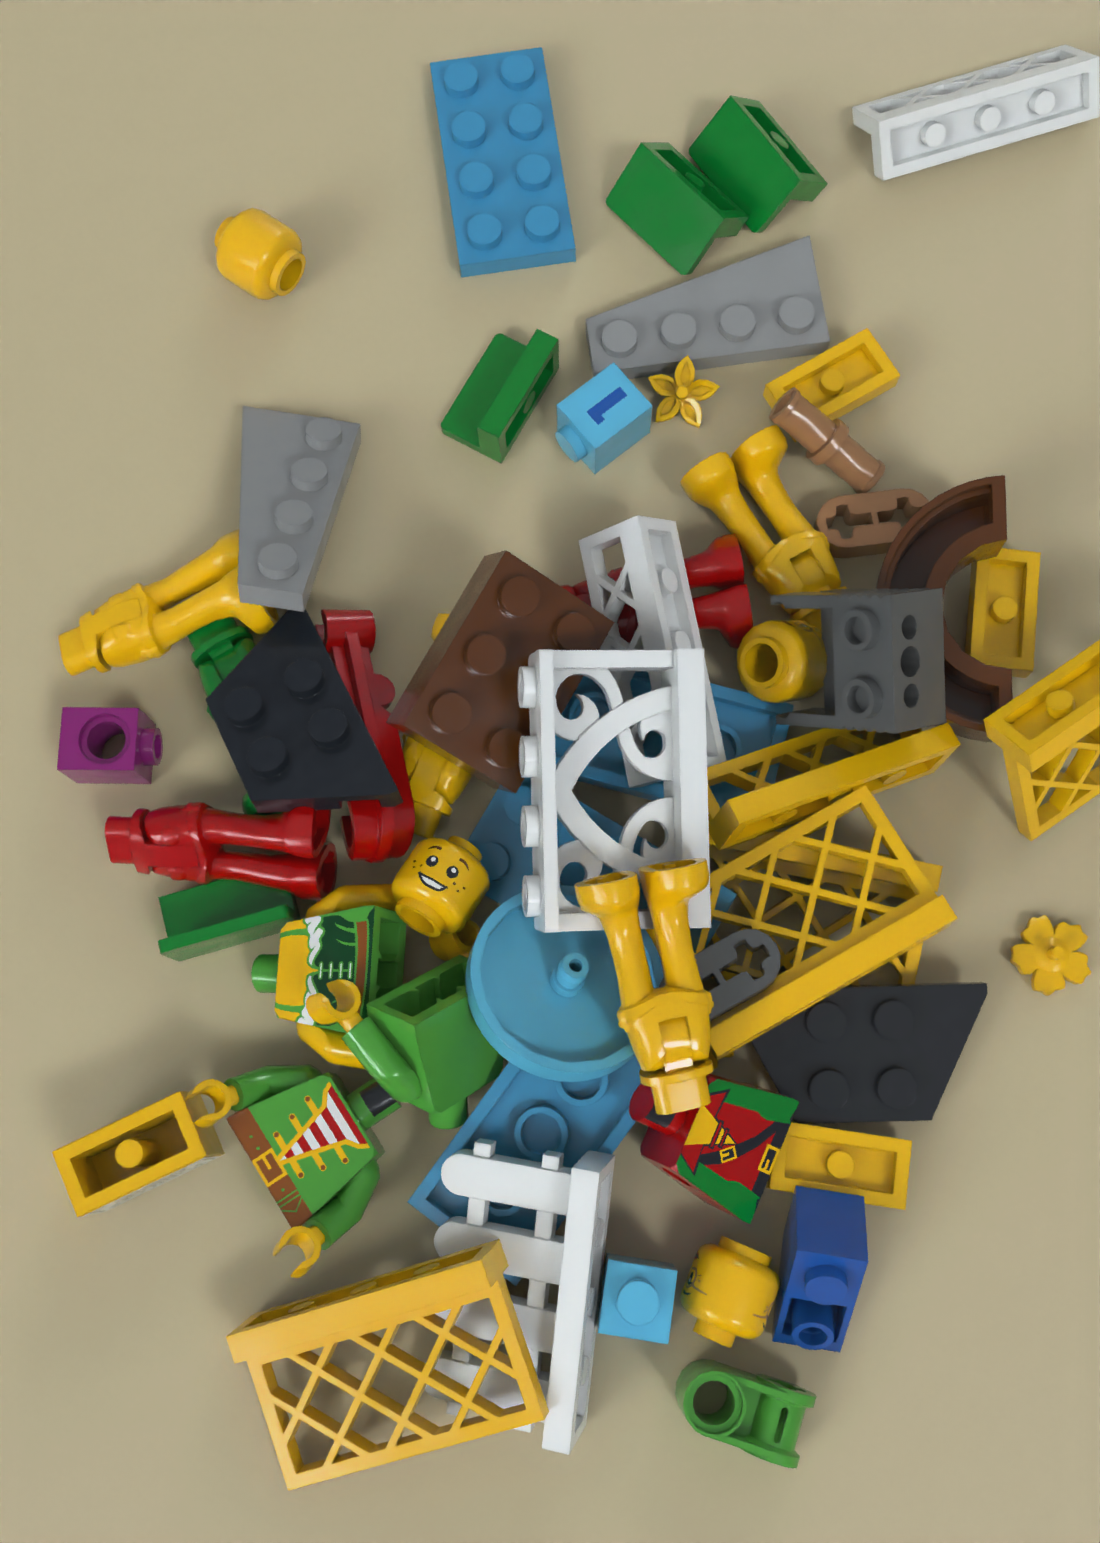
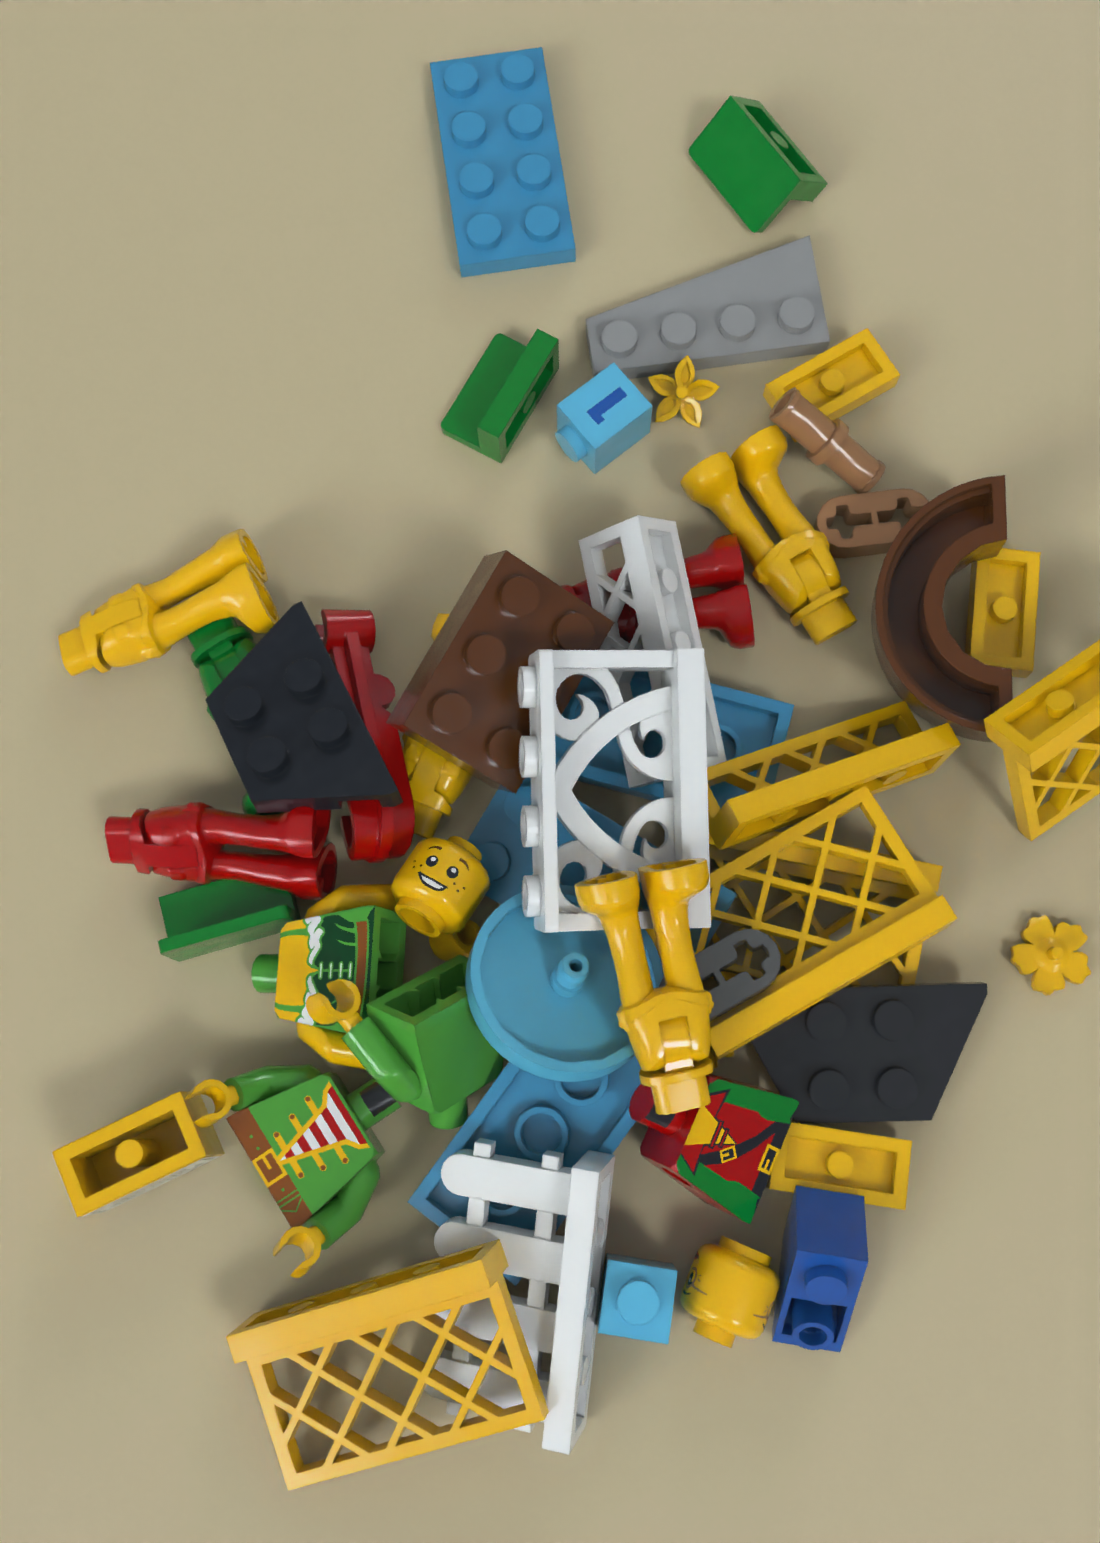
magenta brick [57,707,163,784] -> none
yellow head [214,208,306,300] -> none
light grey wing [238,406,361,612] -> none
green panel [606,142,750,275] -> none
bright green piece [675,1359,816,1468] -> none
yellow head [736,619,827,703] -> none
dark grey piece [770,588,946,734] -> none
white fence [852,44,1100,181] -> none

